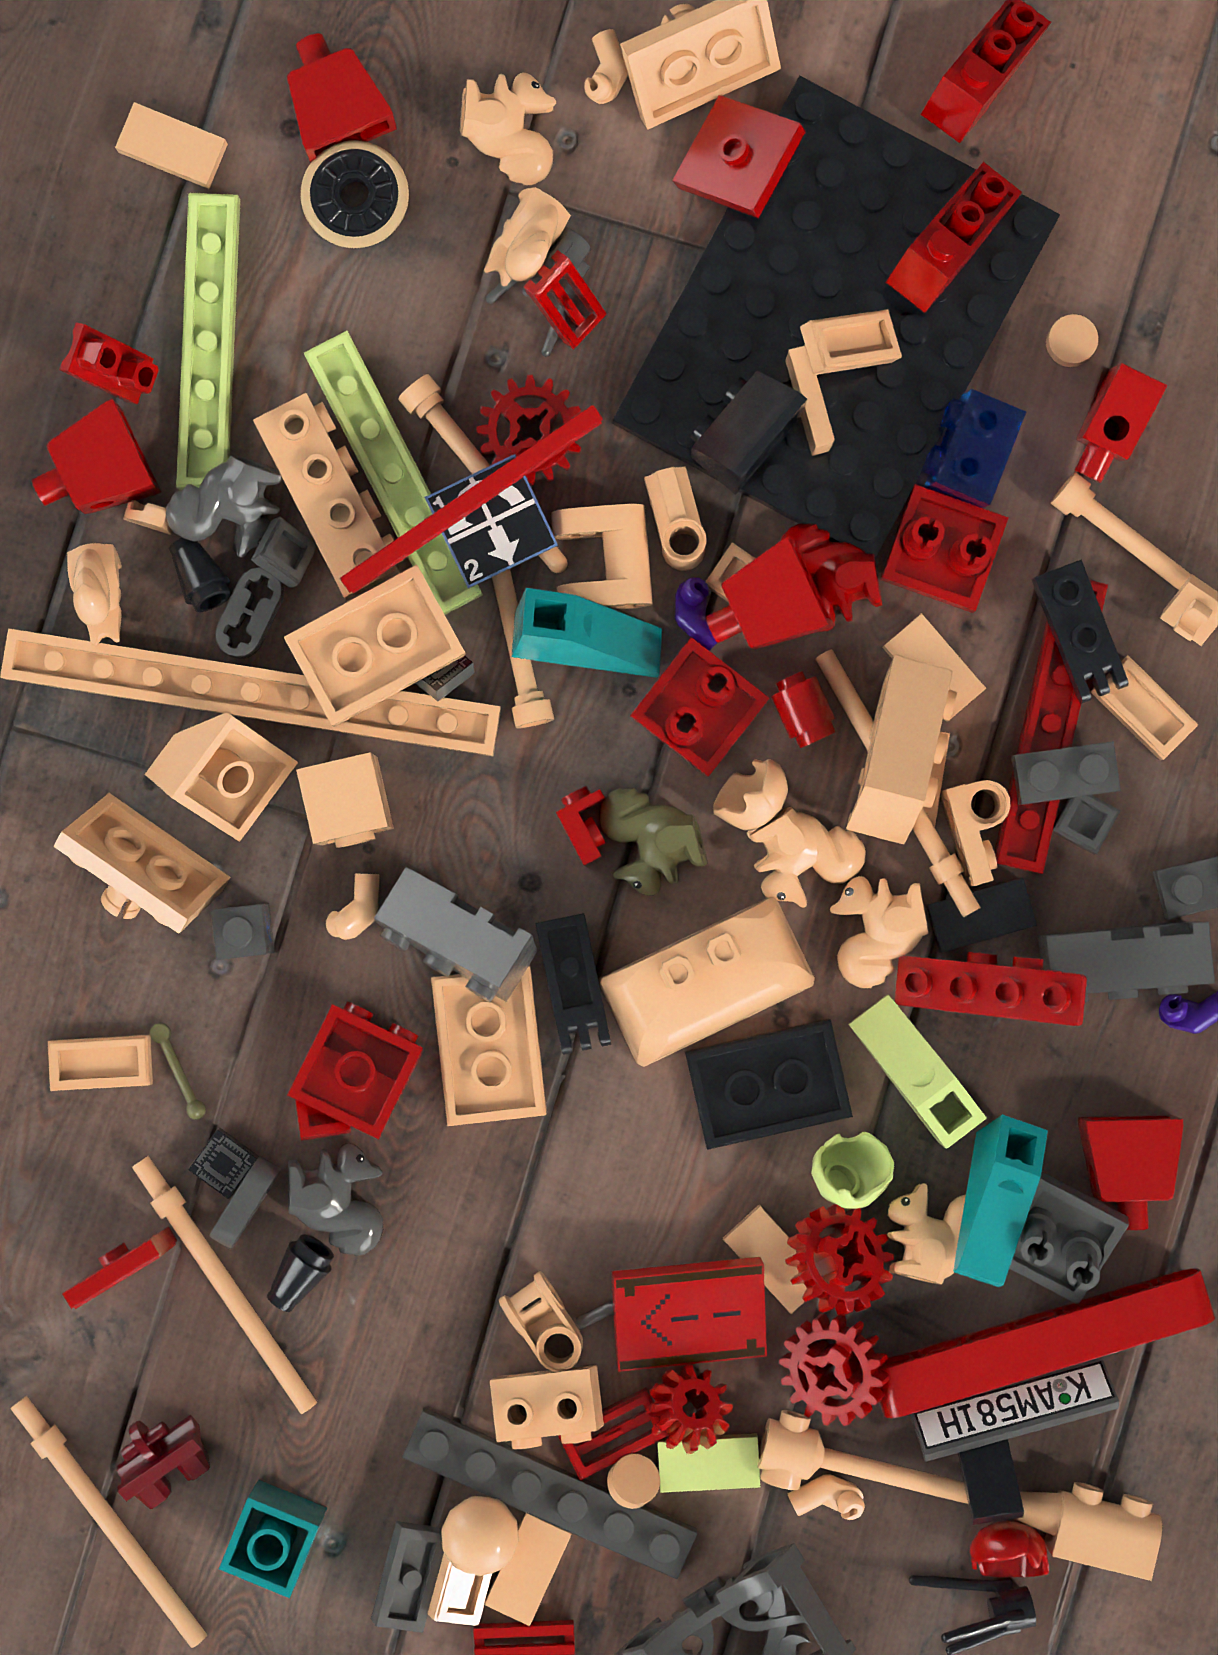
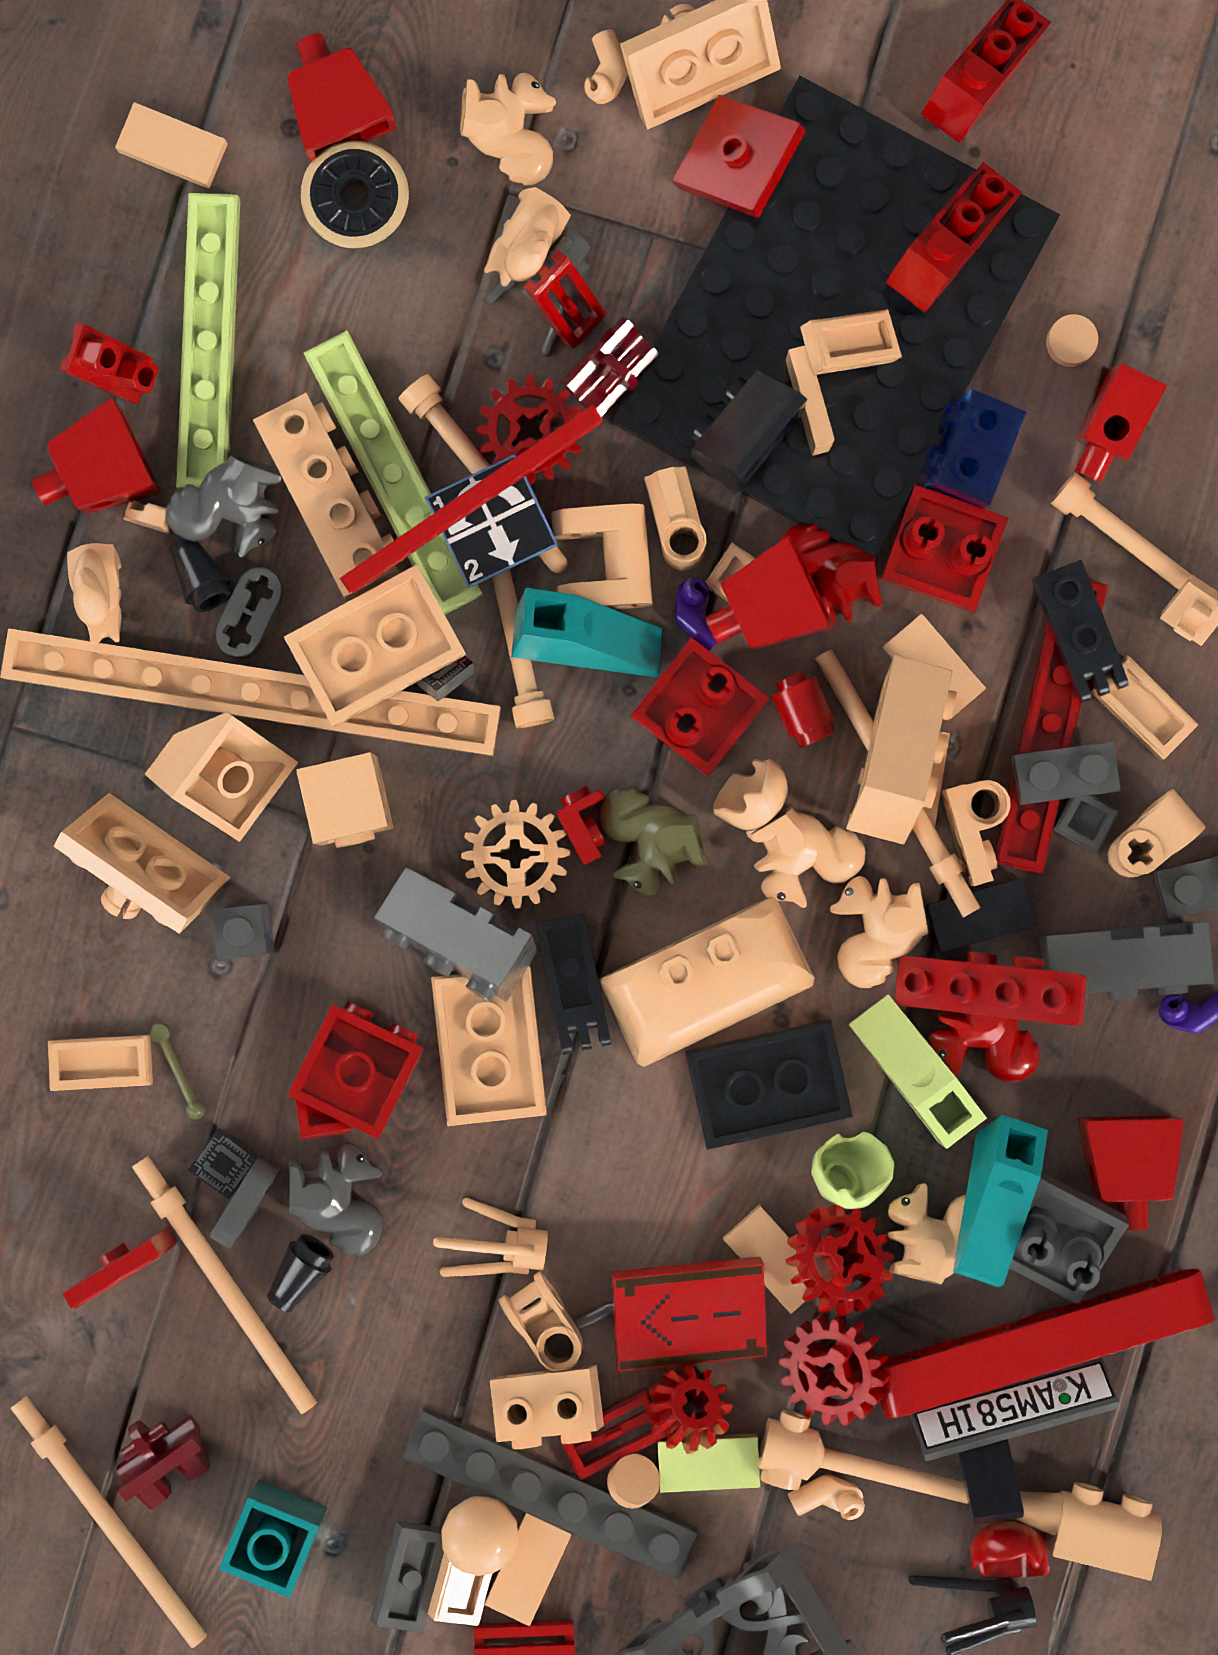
dark grey tile [251,516,318,588] -> none
light nougat arm [326,874,380,940] -> none
none -> light nougat plant [433,1198,548,1277]
none -> light nougat gear [461,800,570,908]
none -> dark red hips [562,317,659,416]
none -> red animal [928,1011,1040,1083]
none -> light nougat piece [1107,789,1206,878]

